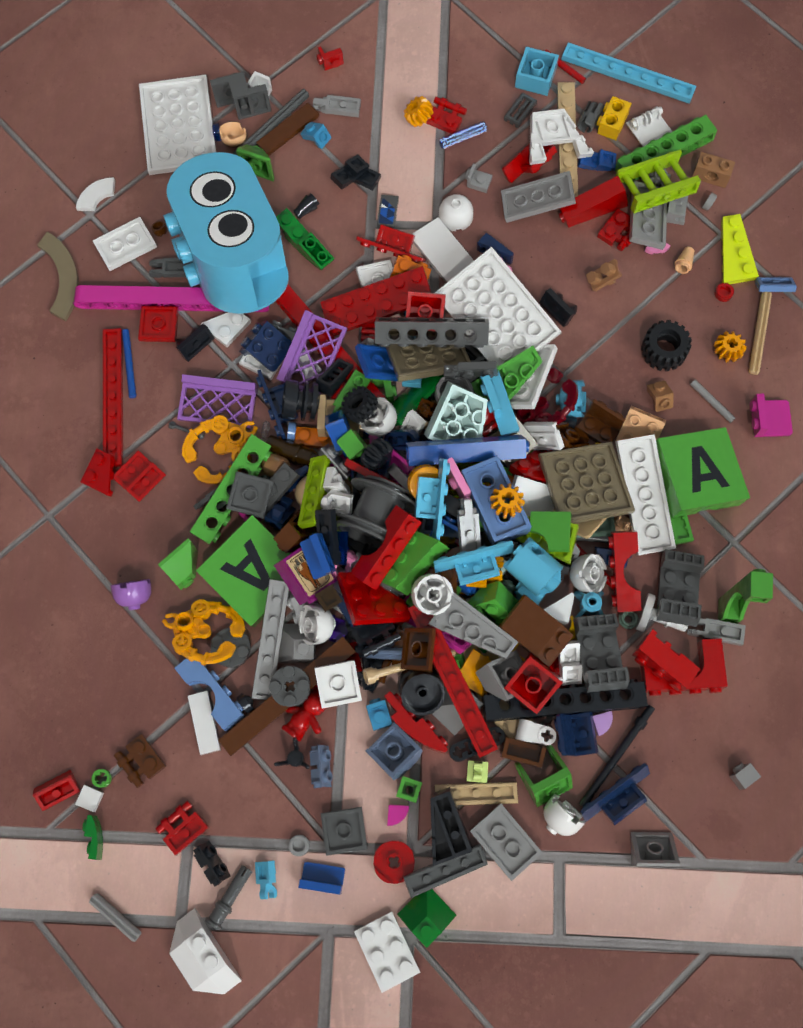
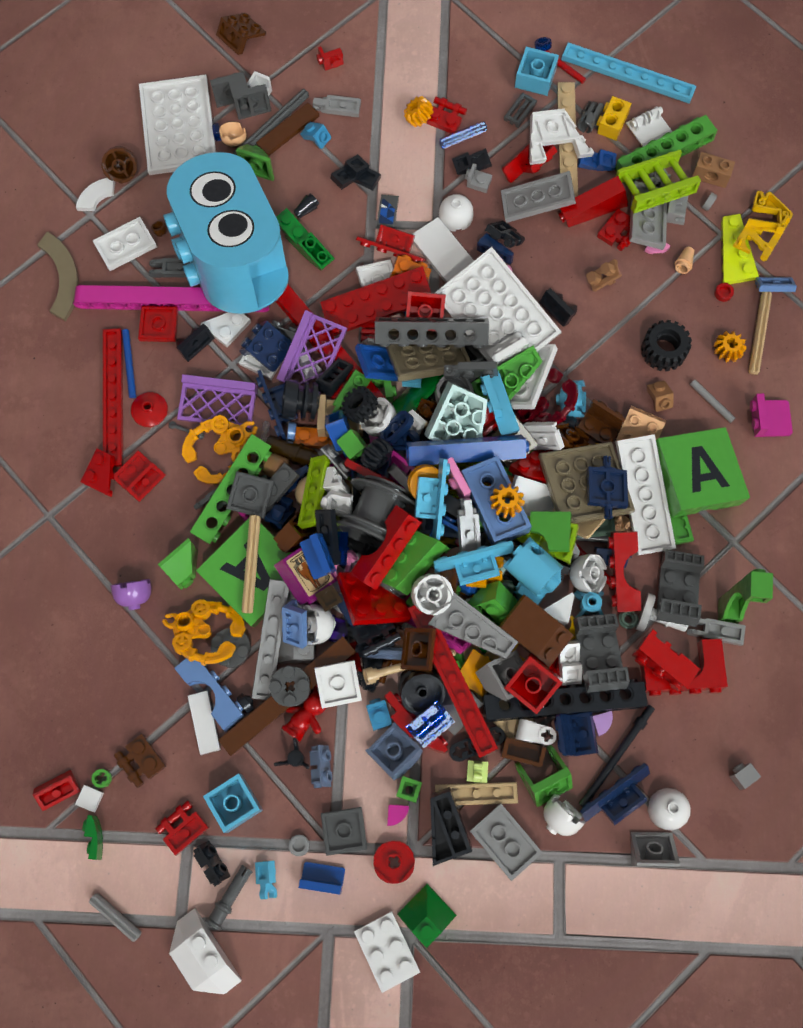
dark grey tile [403,844,488,898] -> none
none -> reddish brown cylinder [101,146,137,184]
none -> red dish [131,392,168,427]
none -> medium azure brick [203,773,263,833]
none -> reddish brown bracket [216,13,266,55]
none -> tan axle [242,515,261,614]
none -> medium blue bracket [281,599,307,649]
none -> dark blue plate [380,411,414,445]
none -> clear blue hinge [405,700,455,749]
none -> black slope [452,148,492,175]
none -> black plate [485,220,525,248]
none -> white bracket [487,332,528,366]
none -> clear blue tile [535,37,552,51]
none -> dark blue plate [587,455,628,519]
none -> white cylinder [647,788,691,831]
none -> yellow piece [733,191,793,261]

